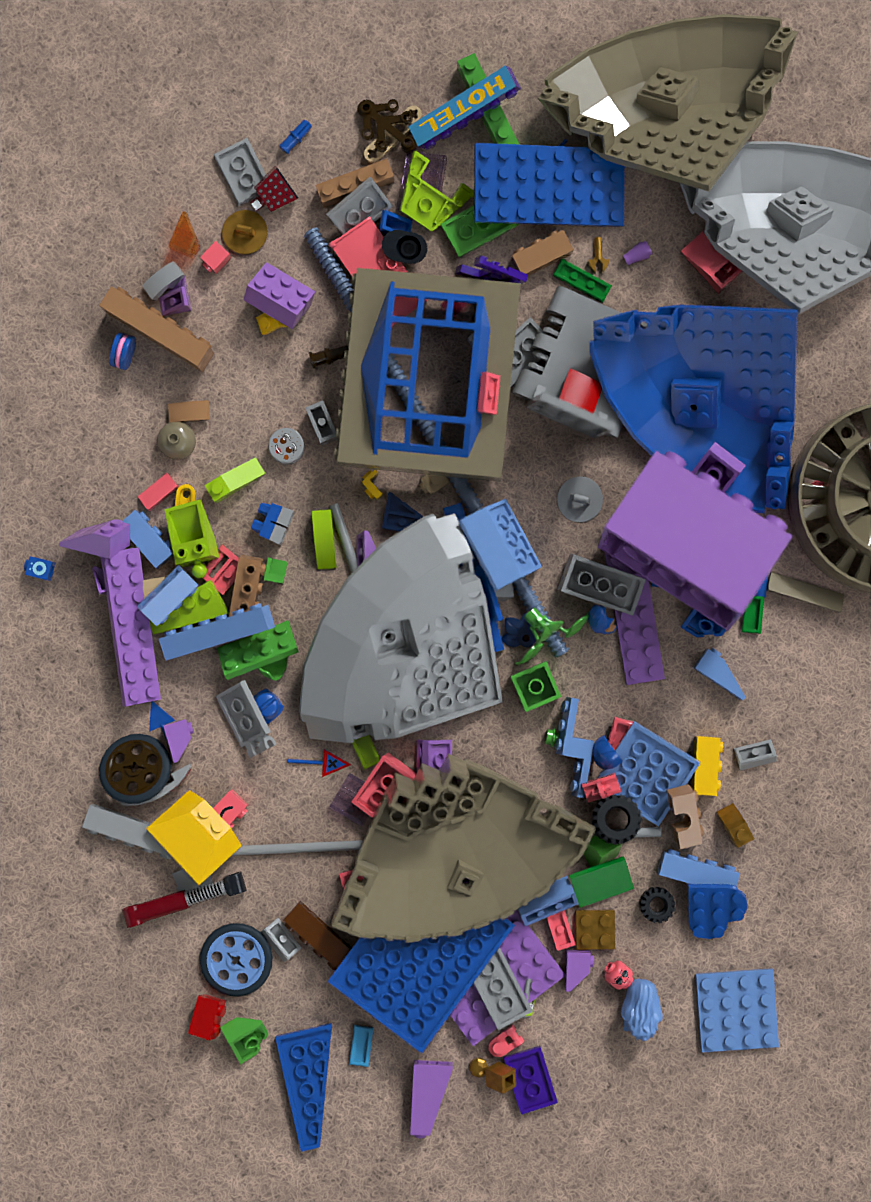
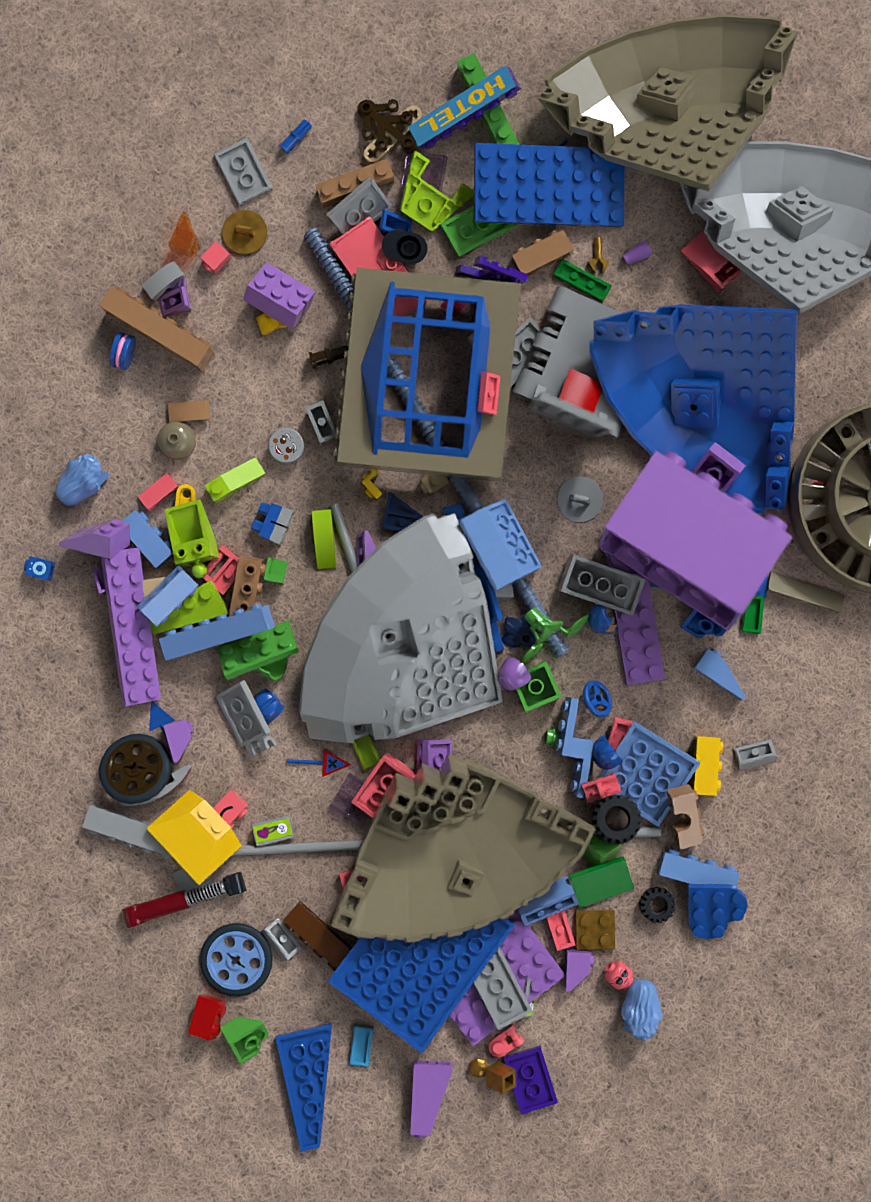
dark red torso [250,166,299,212] -> none
medium blue plate [695,968,779,1052] -> none
pearl gold slope [717,803,755,848] -> none
none -> medium blue hair [55,454,109,506]
none -> slope [252,816,295,847]
none -> medium lavender helmet [498,657,531,690]
none -> blue piece [583,680,612,717]

